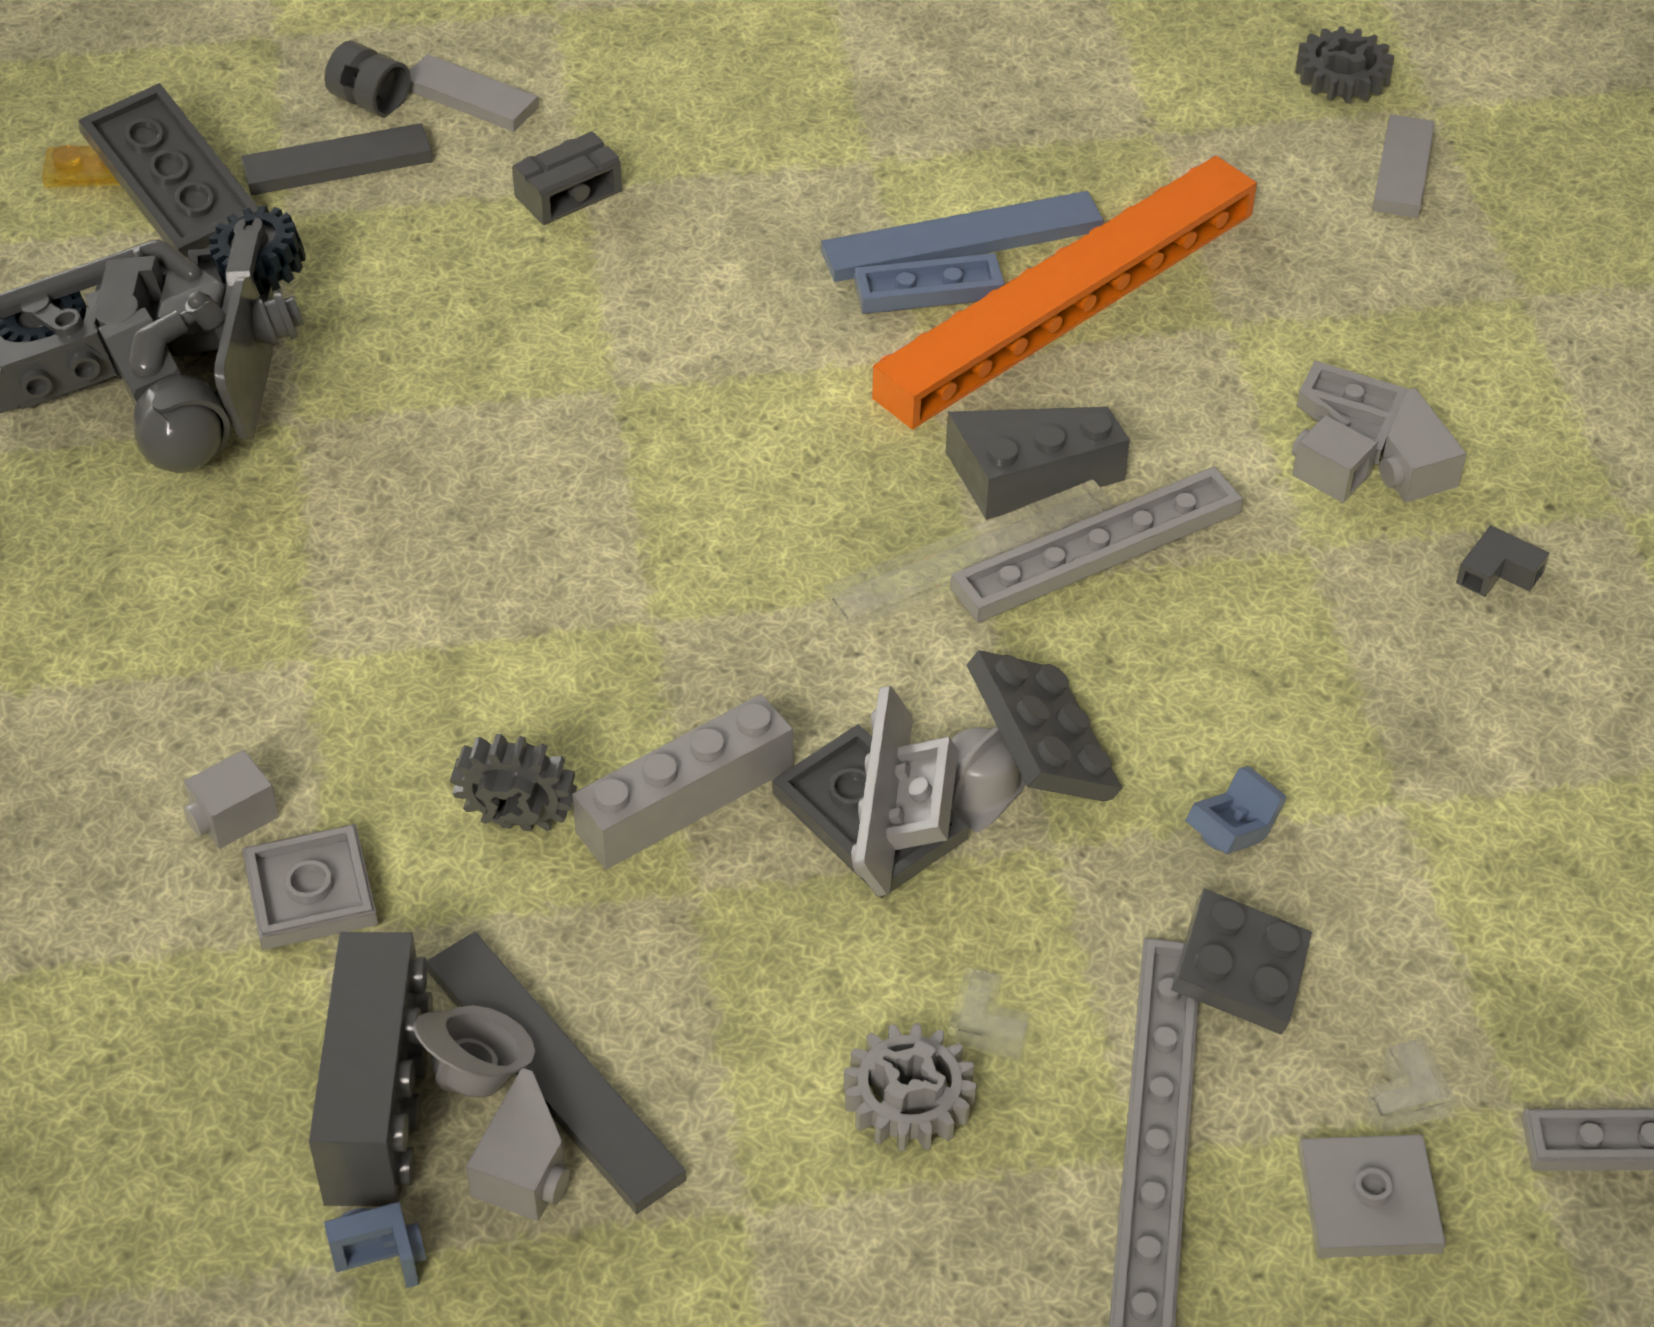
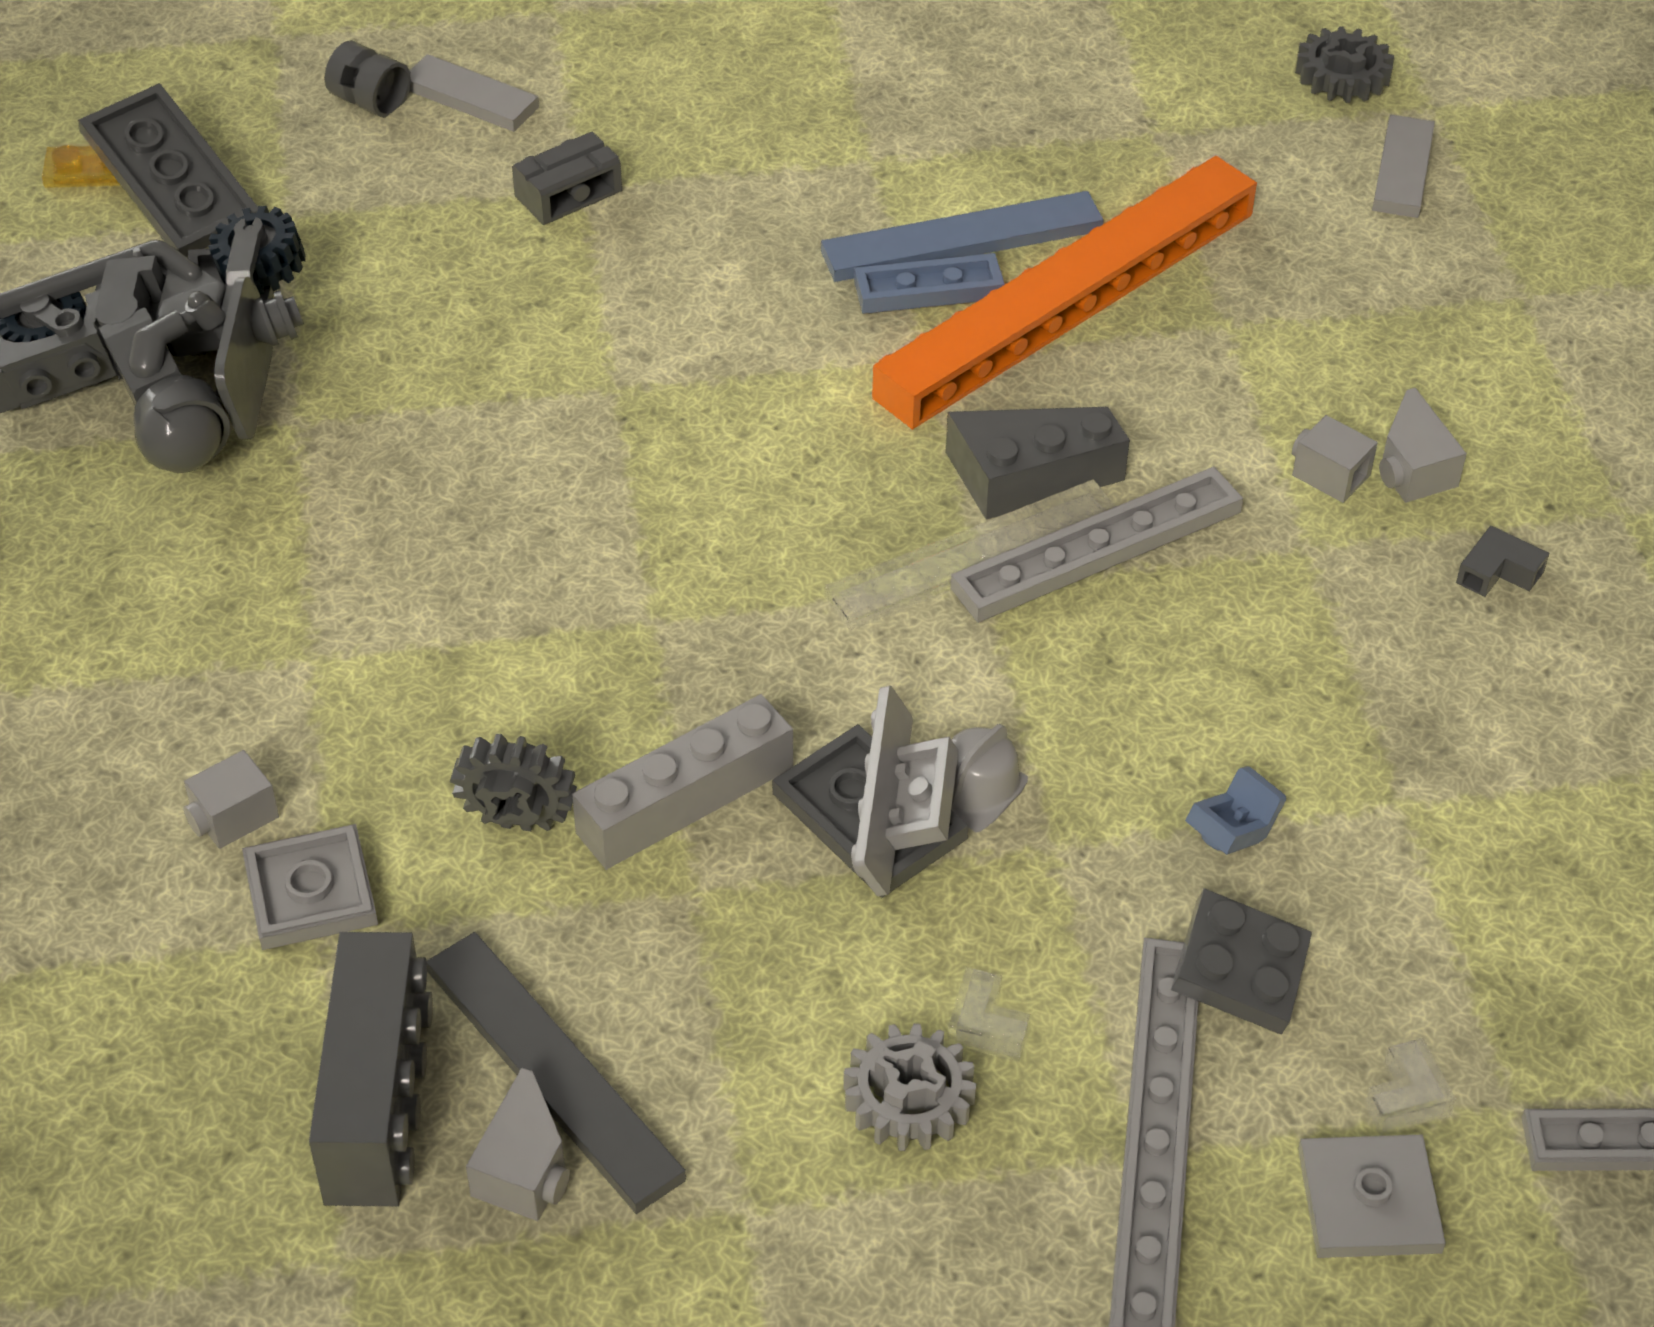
dark grey tile [241,123,433,196] -> none
sand blue bracket [324,1202,426,1288] -> none
light grey piece [413,1005,535,1098] -> none
dark grey plate [966,650,1122,802] -> none
light grey wing [1297,361,1409,465] -> none

